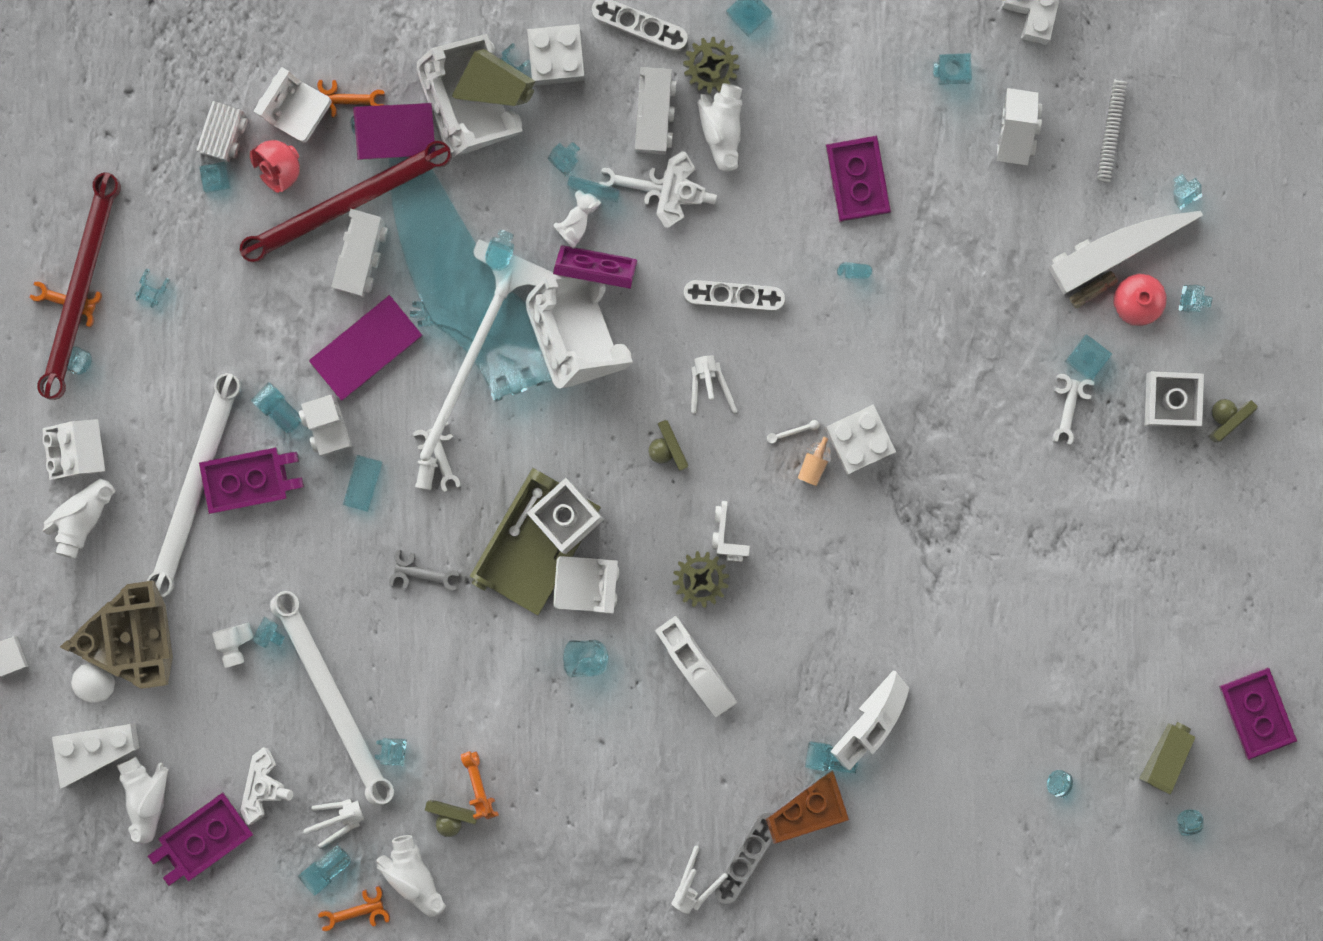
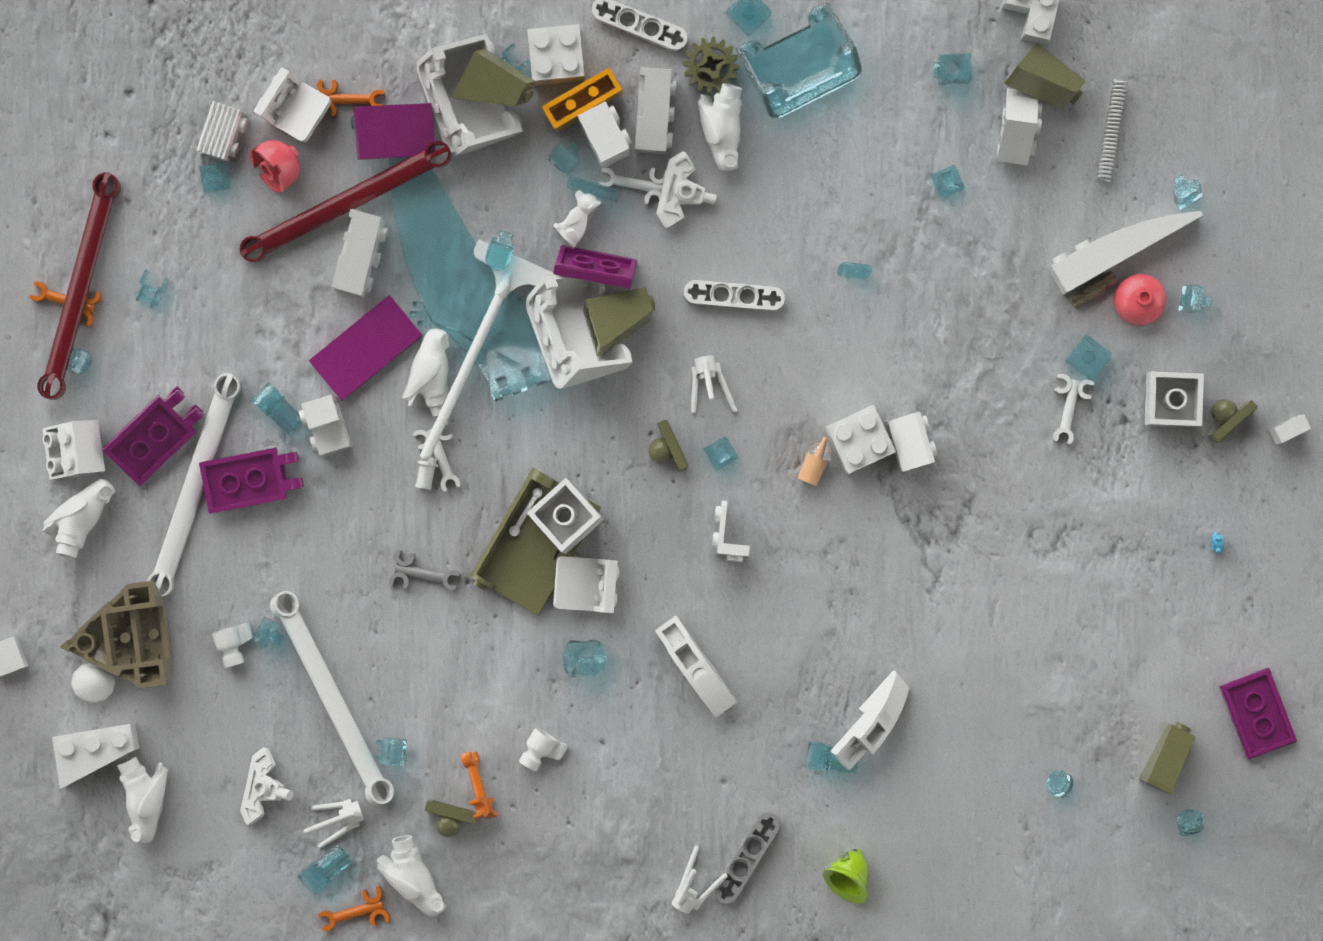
magenta tile [147,792,254,886] -> none
clear light blue tile [343,455,383,512] -> none
olive gear [673,551,729,608] -> none
dark orange wing [766,770,849,844] -> none
white hinge [767,420,820,444] -> none
magenta tile [826,136,891,222] -> none
none -> magenta tile [102,386,204,486]
none -> white animal [402,328,450,416]
none -> white piece [519,728,568,771]
none -> light orange brick [542,67,623,133]
none -> white brick [578,101,632,168]
none -> olive slope [583,287,655,357]
none -> clear light blue tile [703,436,739,471]
none -> clear light blue windscreen [736,2,862,118]
none -> lime piece [823,849,869,904]
none -> white slope [886,411,938,473]
none -> clear light blue tile [930,165,965,199]
none -> olive slope [1005,43,1086,110]
none -> medium azure piece [1210,532,1224,554]
none -> white piece [1268,414,1311,445]

